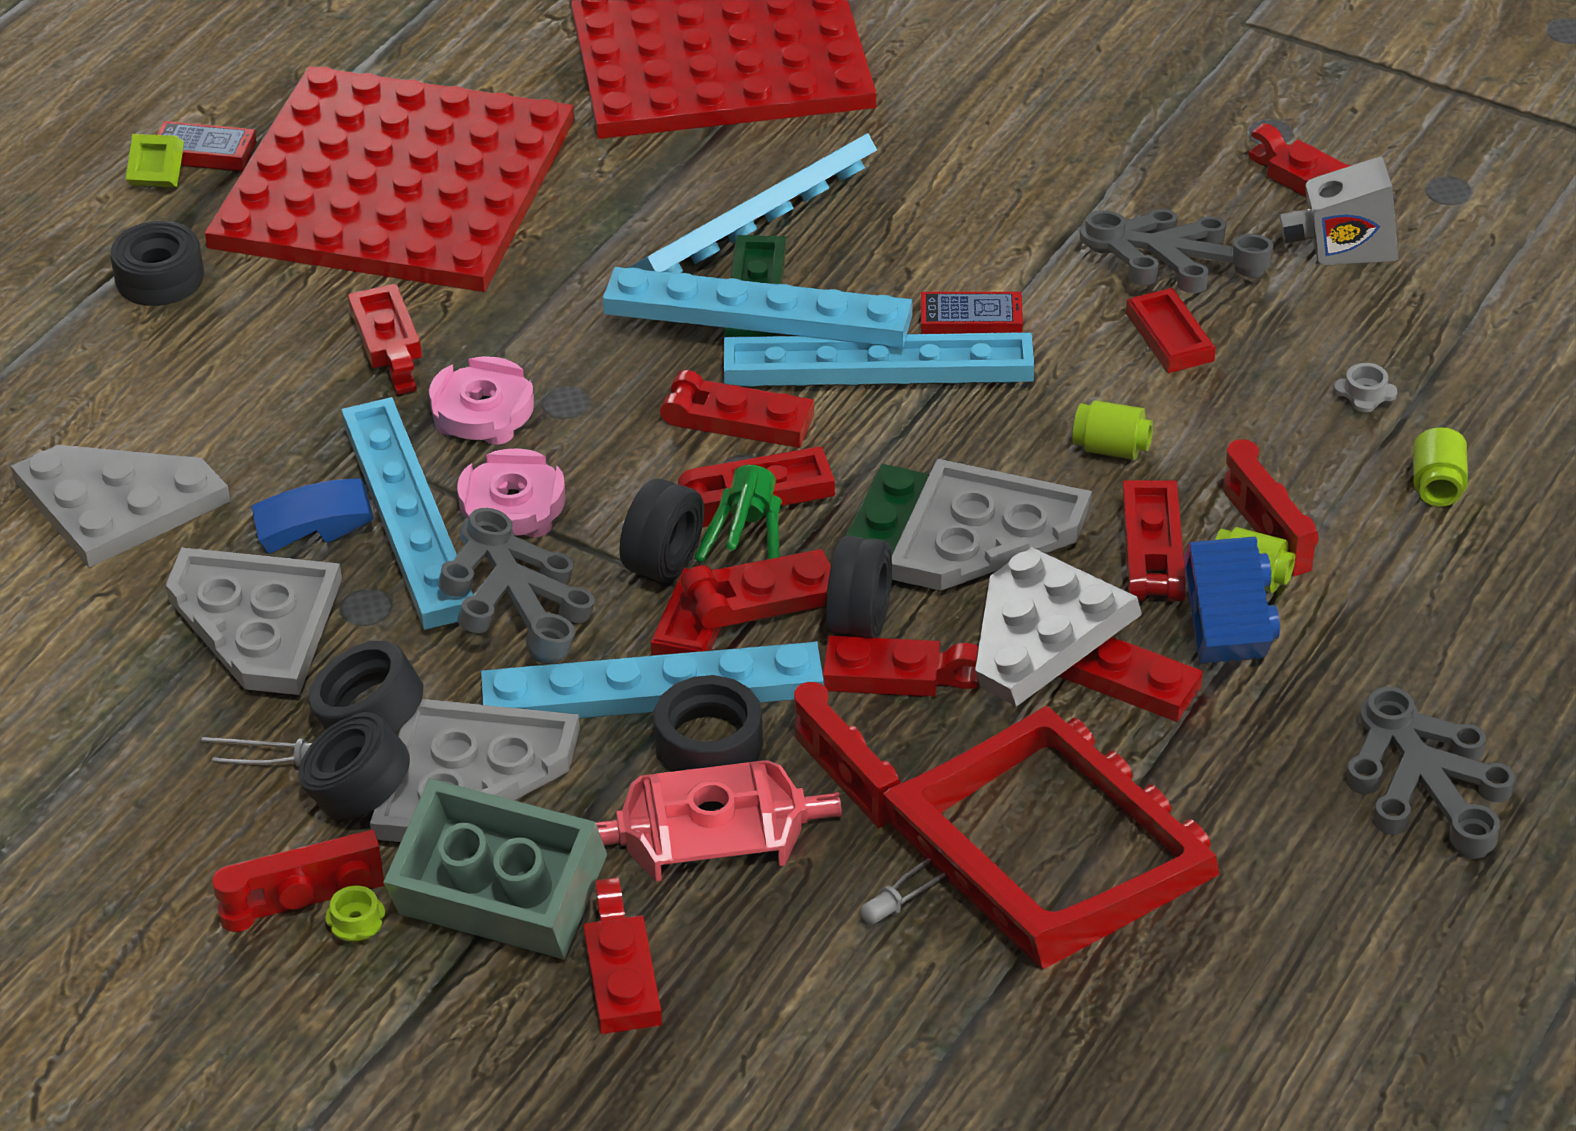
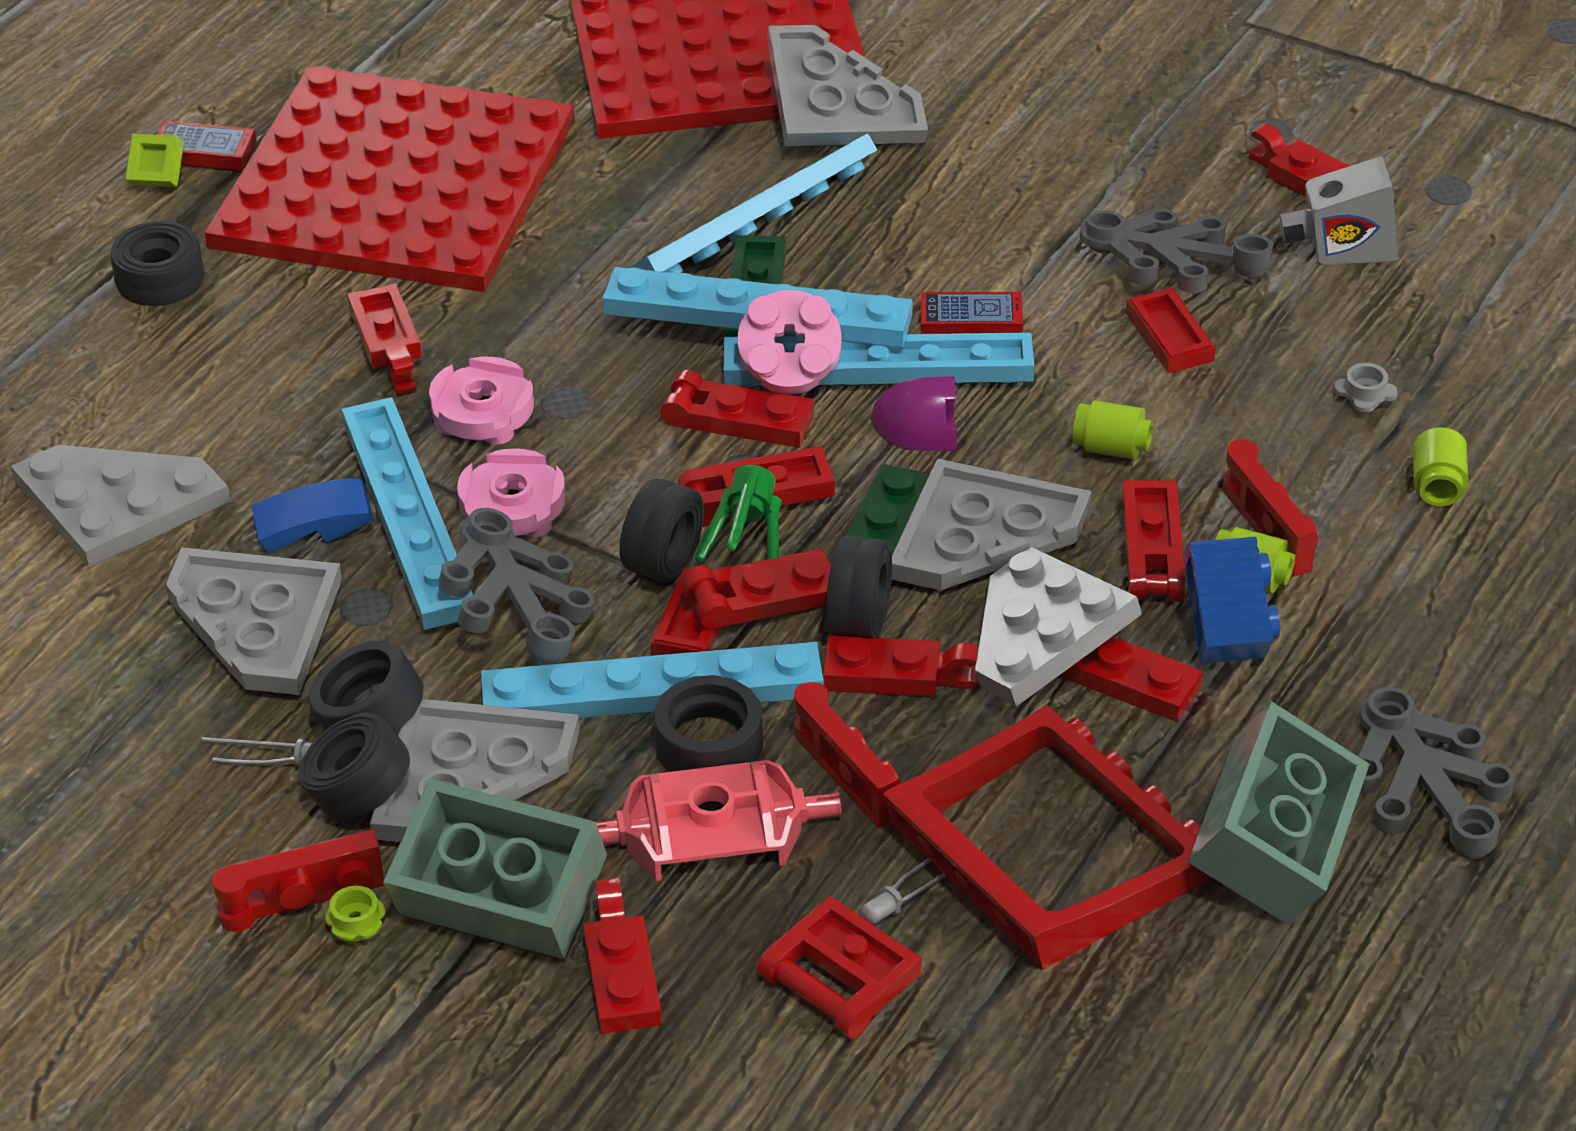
none -> bright pink plate [738,290,842,394]
none -> red plate [757,896,922,1039]
none -> light grey plate [767,25,928,146]
none -> magenta brick [871,376,957,451]
none -> sand green brick [1188,701,1369,925]

